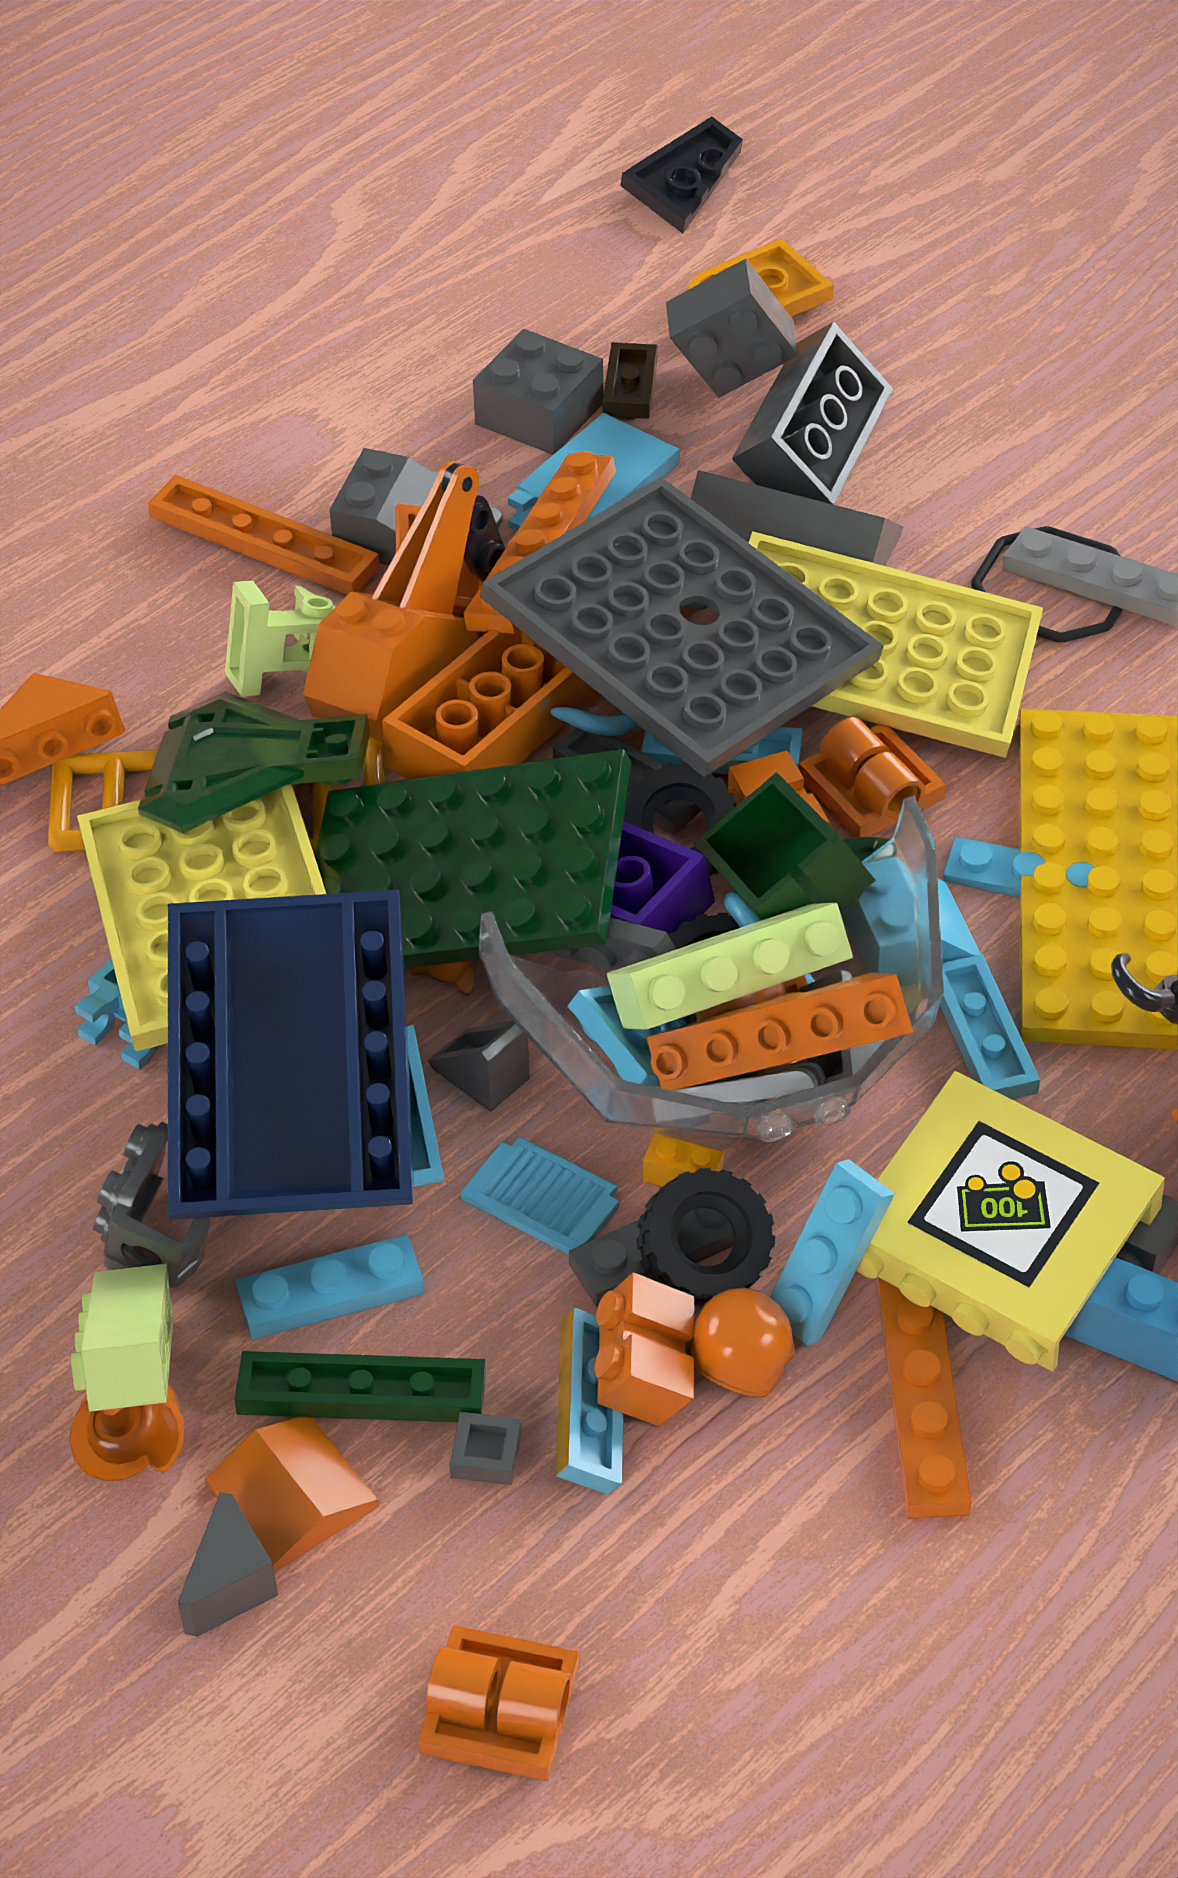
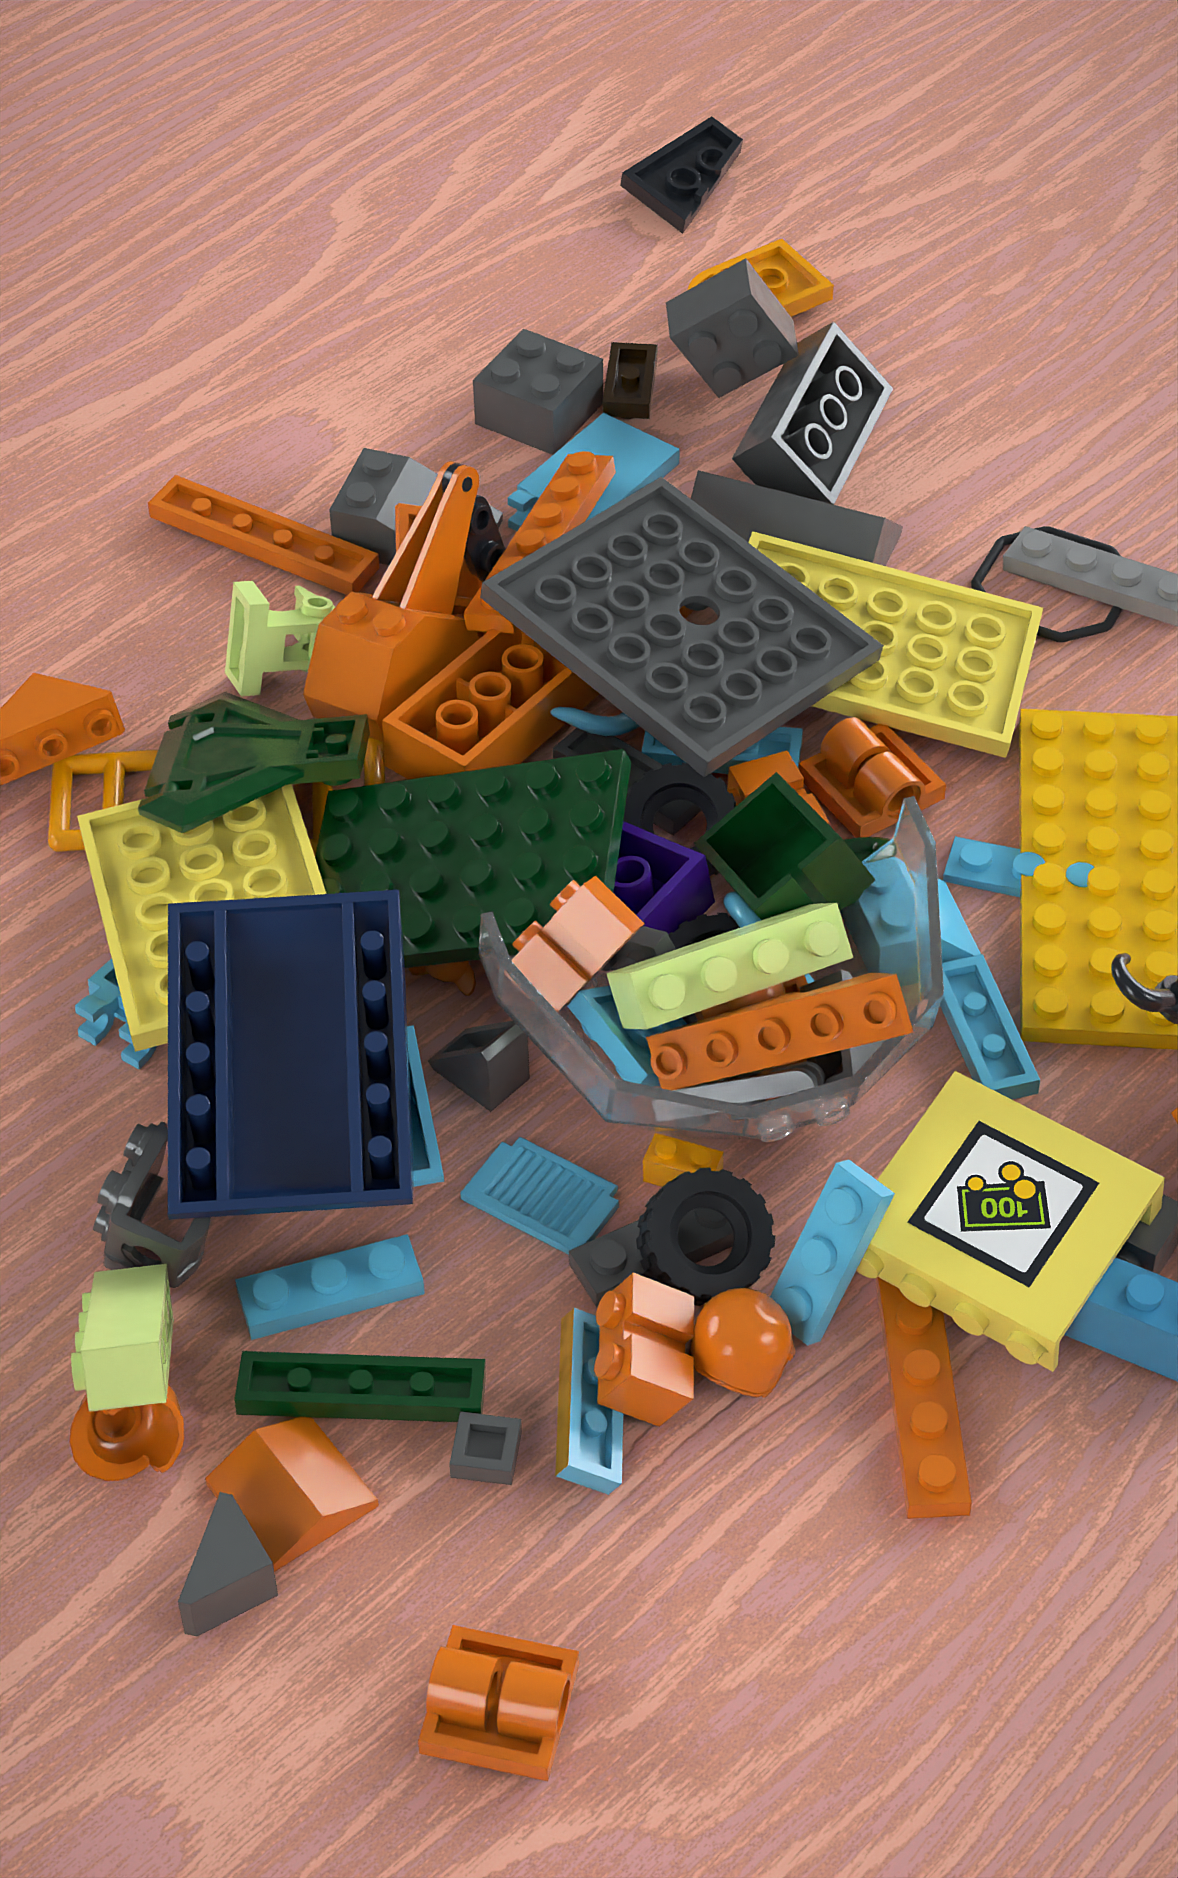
none -> brick [506,876,645,1014]

